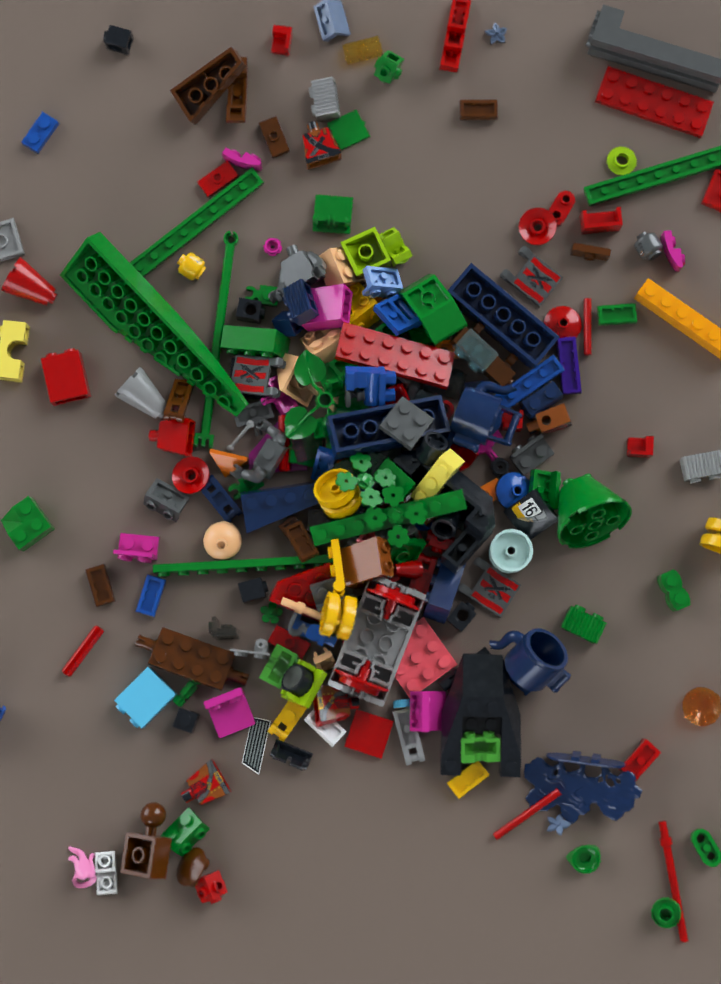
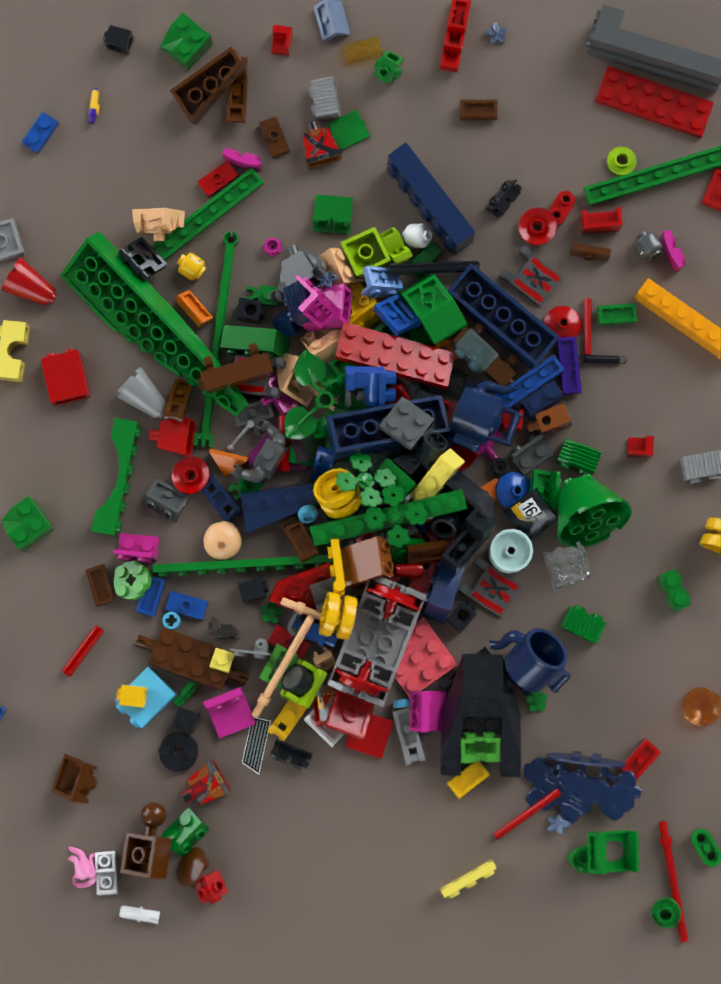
none -> reddish brown brick [51,754,98,803]
none -> piece [88,88,100,124]
none -> green arch [91,418,142,537]
none -> bright green plate [114,561,152,600]
none -> yellow brick [117,685,148,707]
none -> black plate [118,237,167,281]
none -> white axle [119,905,160,924]
none -> light nougat brick [132,208,185,242]
none -> black plate [158,732,199,772]
none -> green slope [160,12,213,71]
none -> medium azure bush [162,612,181,630]
none -> blue plate [165,591,209,620]
none -> orange plate [175,290,213,327]
none -> reddish brown brick [197,343,273,394]
none -> light yellow plate [210,648,235,673]
none -> light nougat bar [251,615,315,718]
none -> dark pink bracket [295,274,336,329]
none -> medium azure tile [298,505,318,524]
none -> sand blue plant [317,271,339,289]
none -> red tile [325,689,374,741]
none -> dark blue brick [387,143,475,255]
none -> black axle [388,261,480,275]
none -> white head [403,223,432,248]
none -> reddish brown plate [406,540,446,565]
none -> green tile [409,240,445,279]
none -> light yellow plate [440,859,497,899]
none -> black hinge [486,180,522,217]
none -> green plant [525,691,547,712]
none -> clear brick [543,541,591,591]
none -> green brick [556,438,602,475]
none -> black piece [578,355,627,364]
none -> green panel [587,830,639,875]

